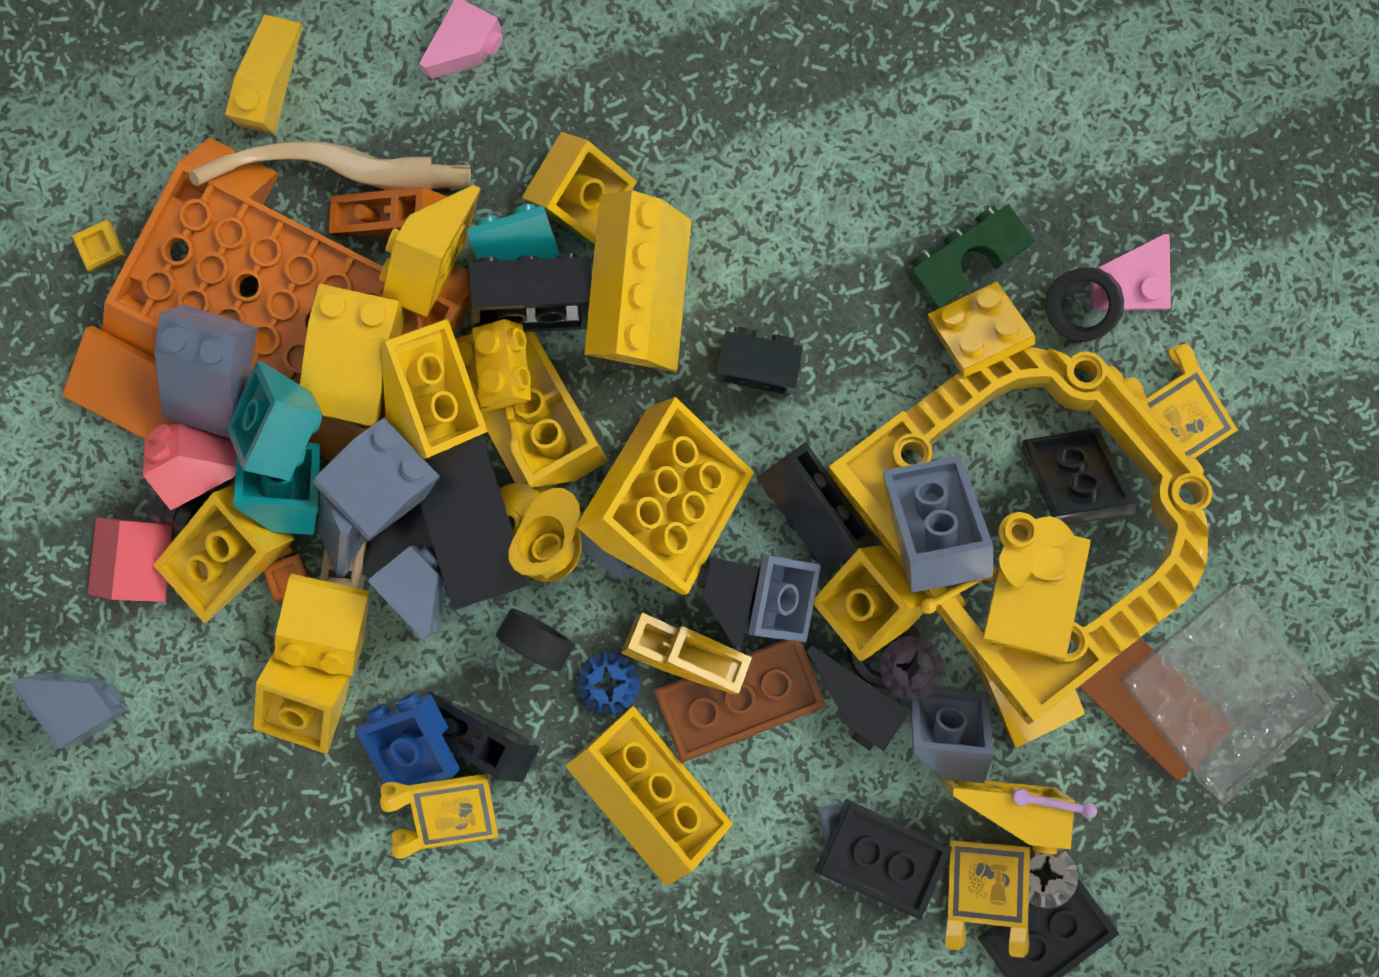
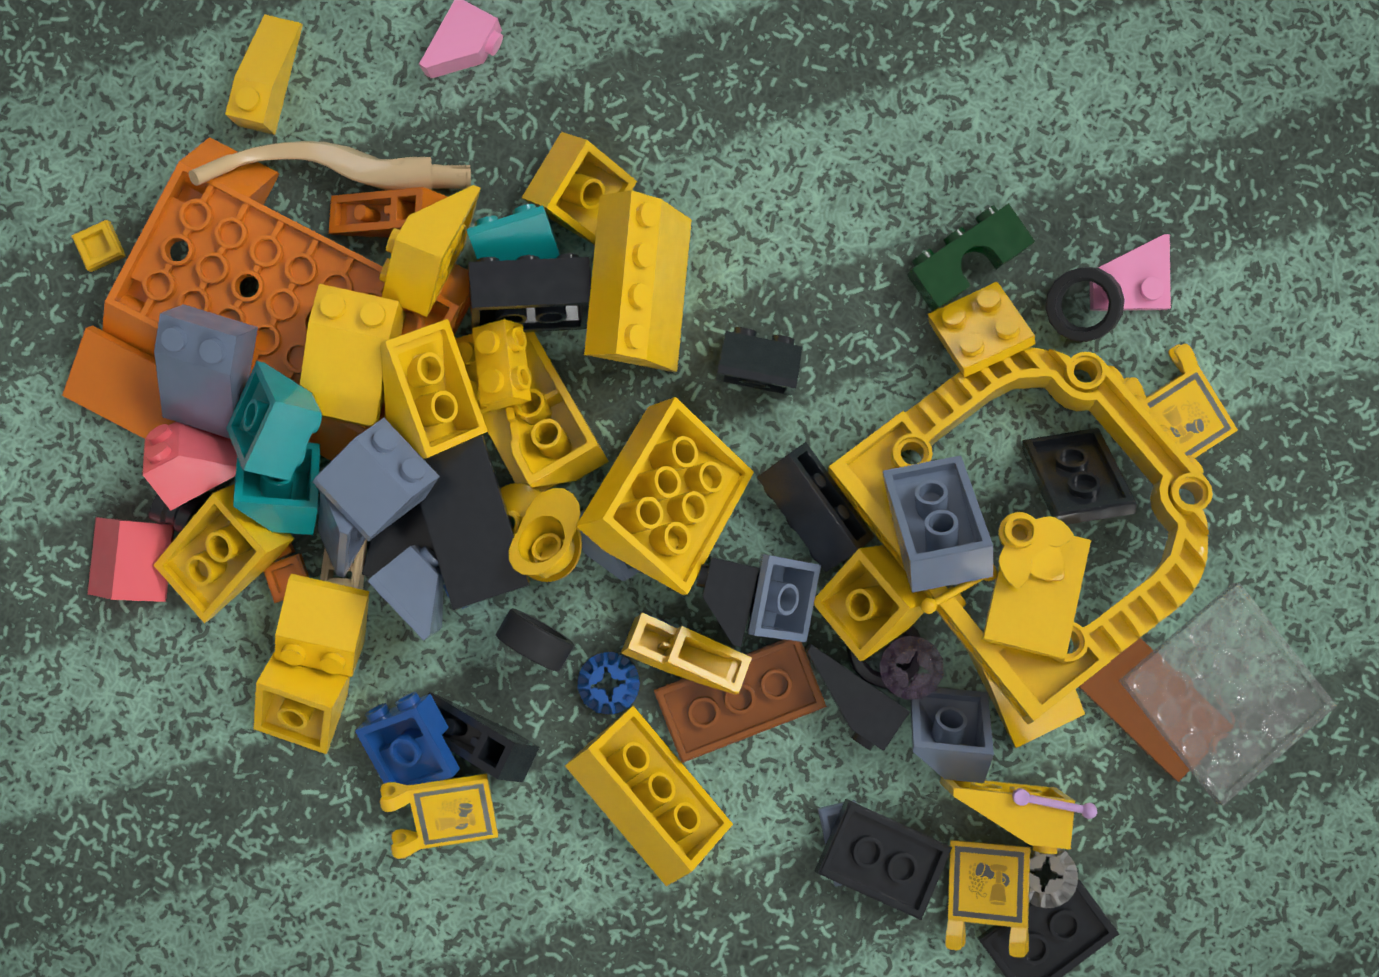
sand blue slope [11,672,126,749] -> none

